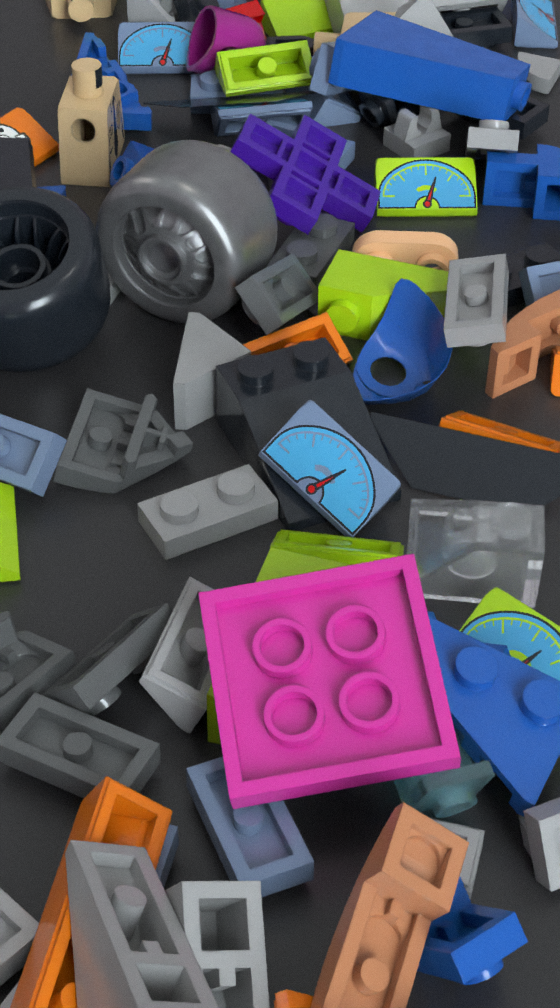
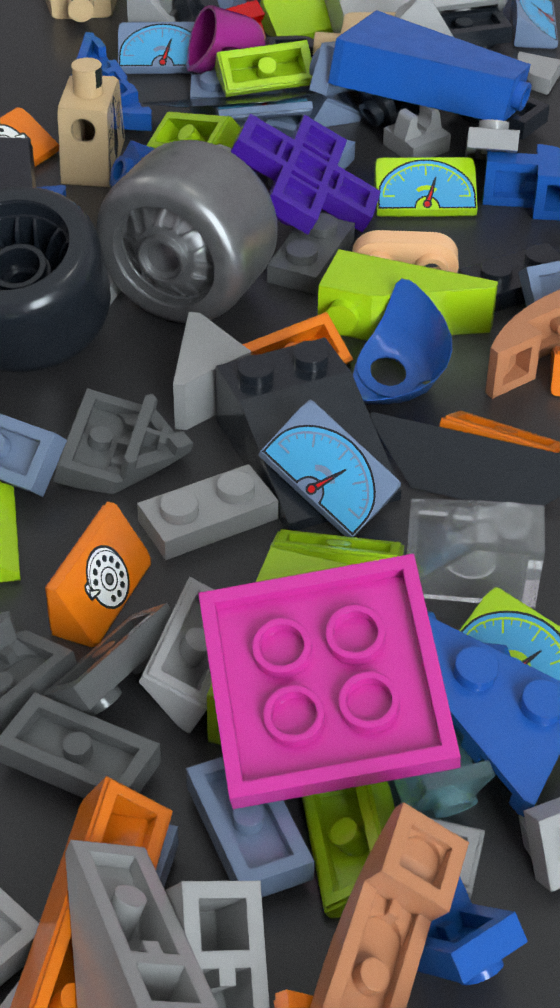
dark grey plate [235,253,318,335] -> none
light grey plate [443,253,509,348] -> none
none -> orange slope [45,501,151,647]
none -> lime slope [146,112,241,149]
none -> lime slope [302,781,395,918]

